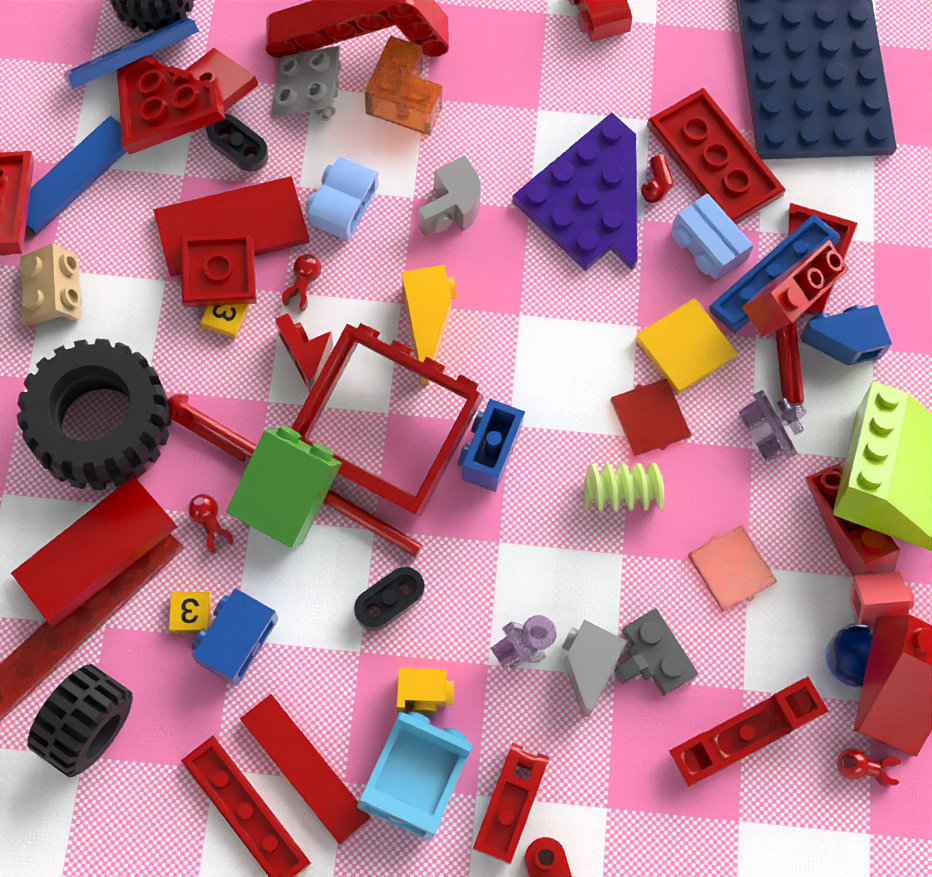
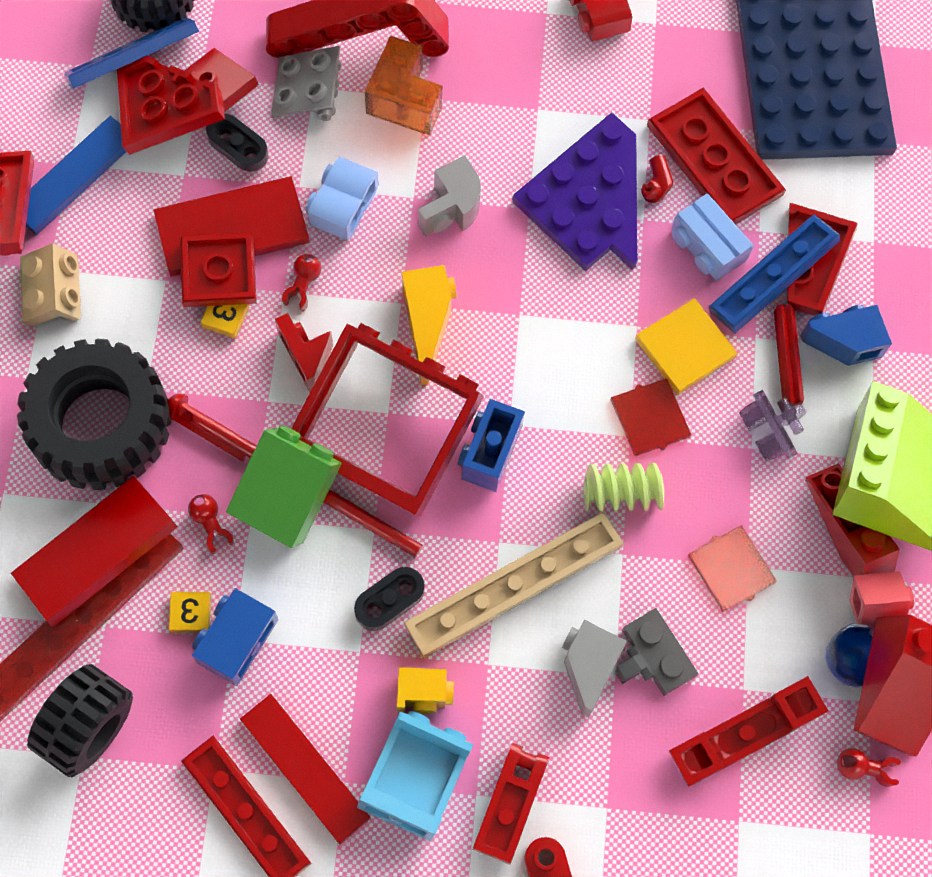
clear purple hips [490,615,557,669] -> none
red slope [742,240,849,337] -> none
none -> tan plate [404,512,624,659]

